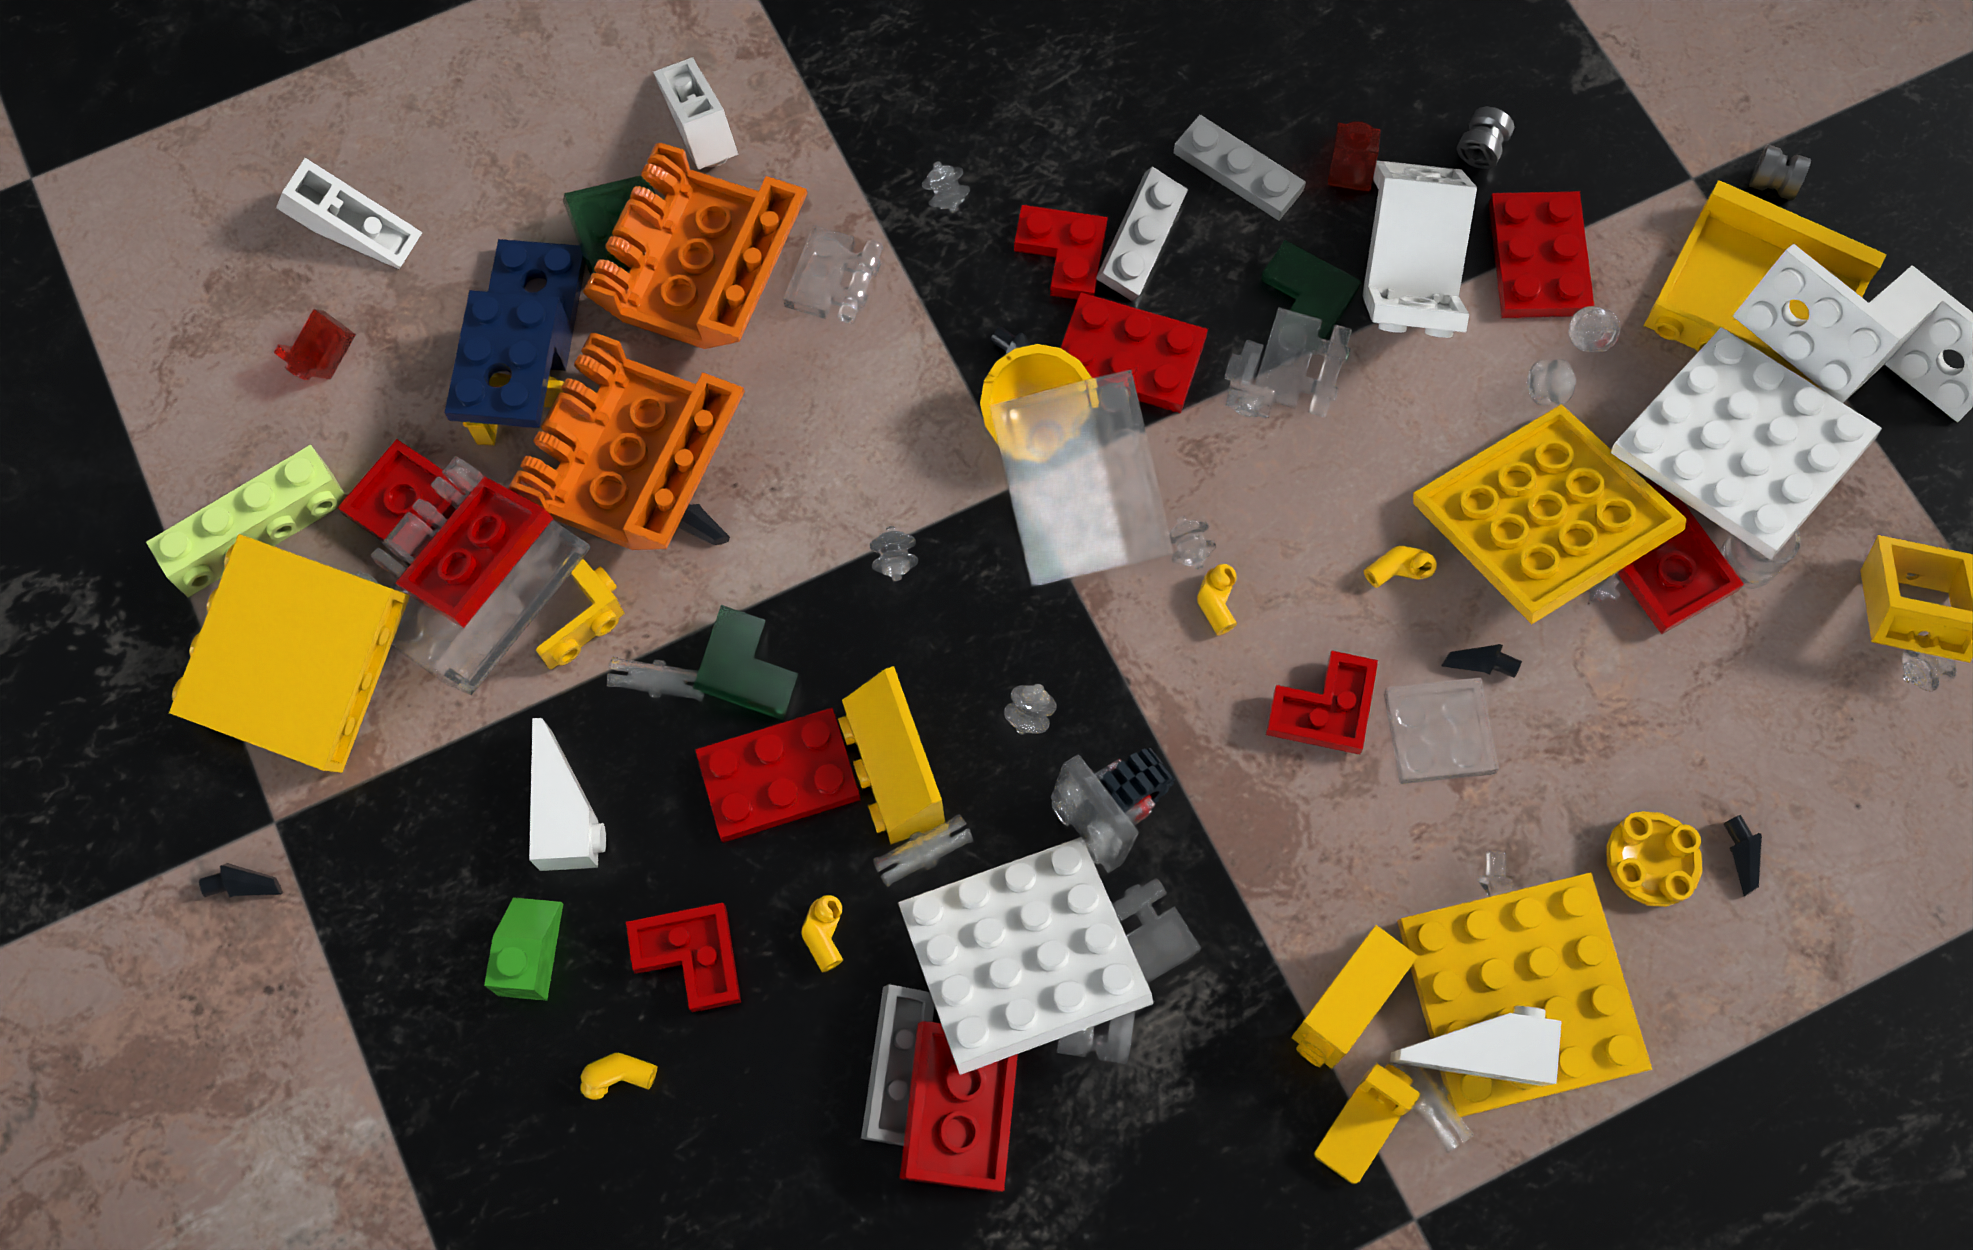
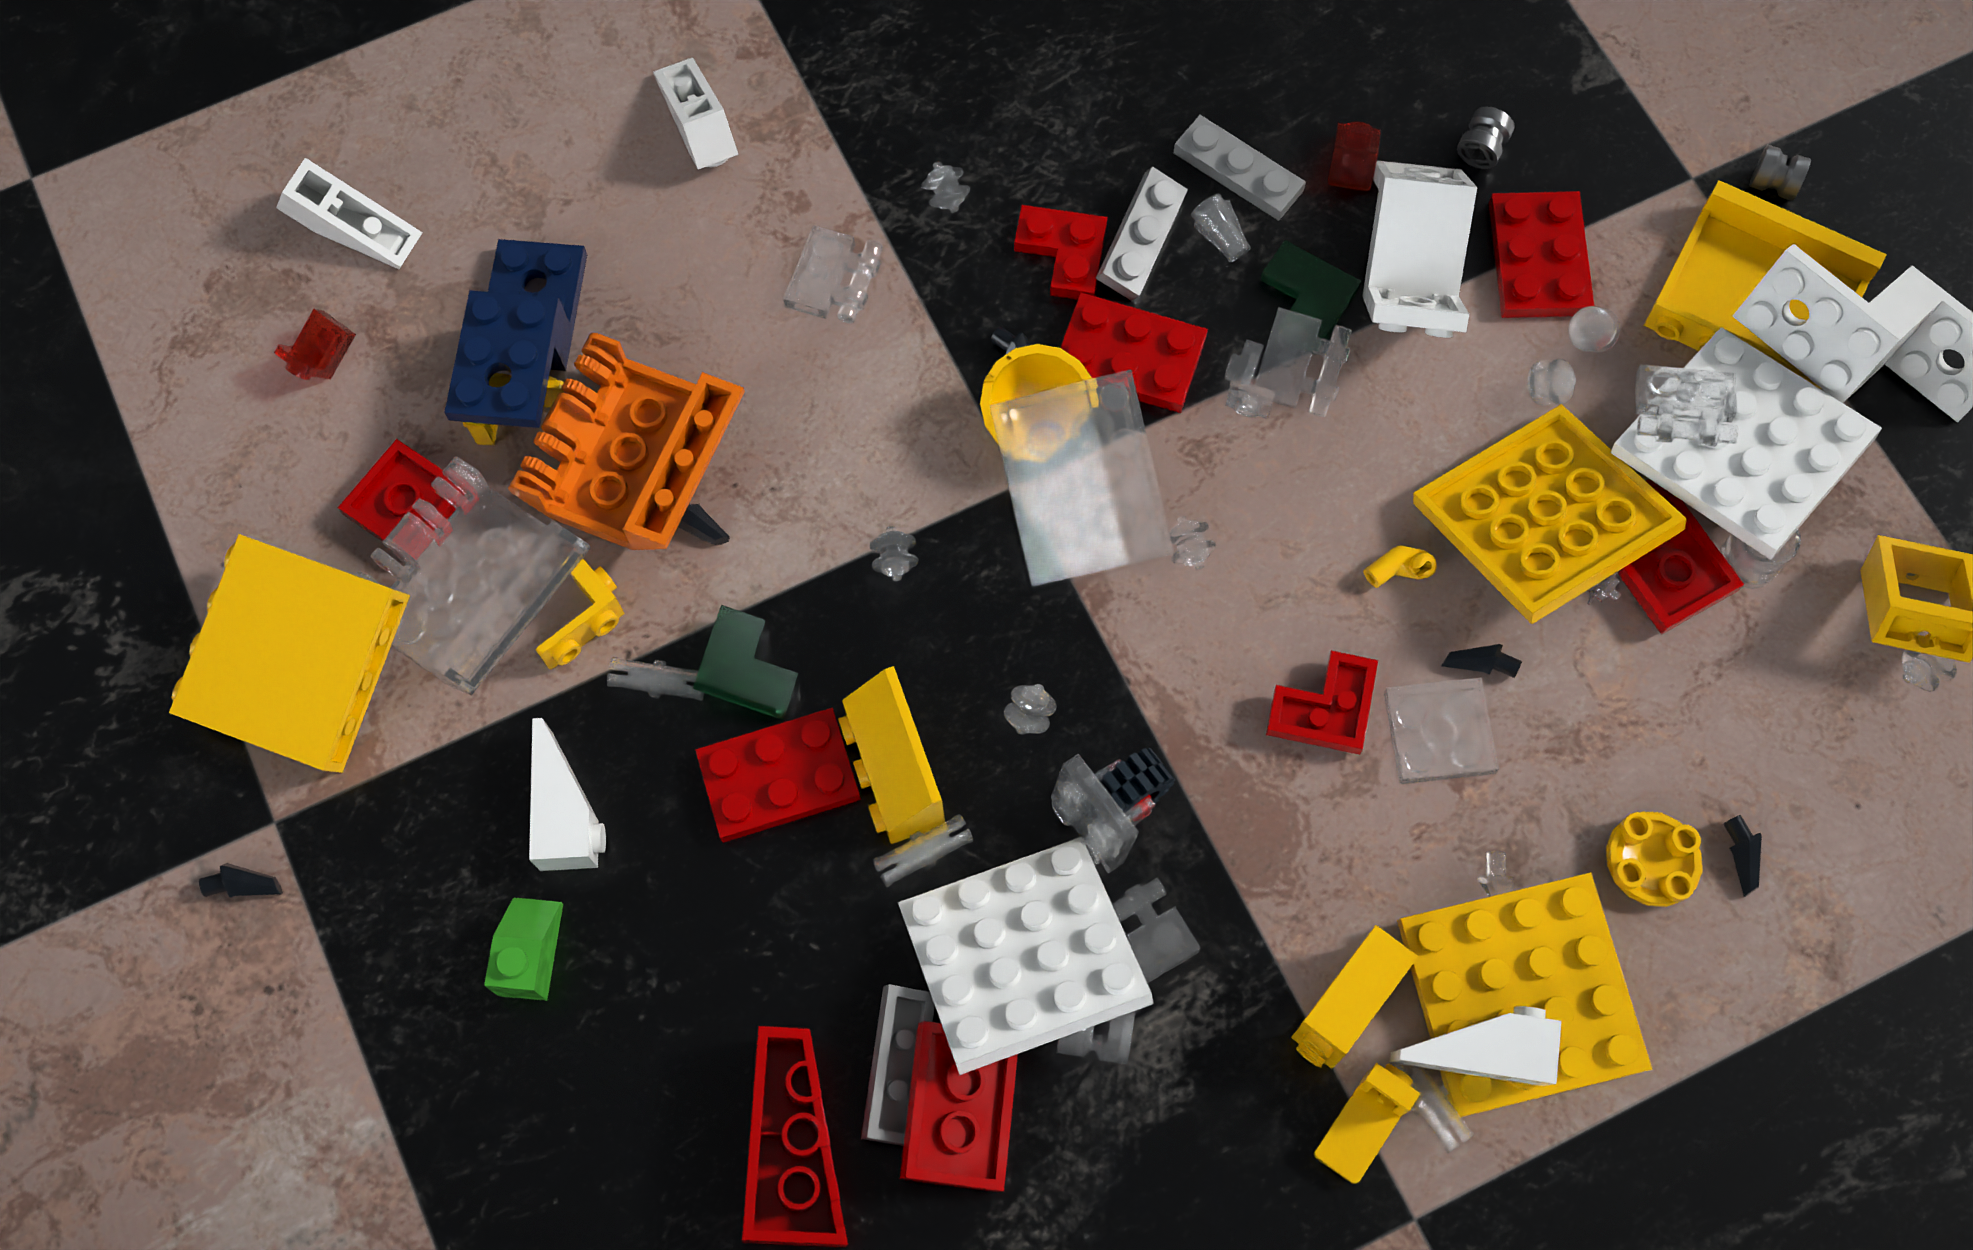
yellowish green brick [146,445,347,598] -> none
red plate [395,476,553,628] -> none
clear green plate [563,175,655,276] -> none
yellow arm [580,1053,657,1100] -> none
orange slope [583,143,808,349] -> none
red plate [626,903,741,1012] -> none
yellow arm [801,895,843,972] -> none
yellow arm [1197,564,1237,636] -> none
none -> red wedge [742,1026,848,1248]
none -> clear cone [1191,194,1251,262]
none -> clear plate [1636,365,1739,447]

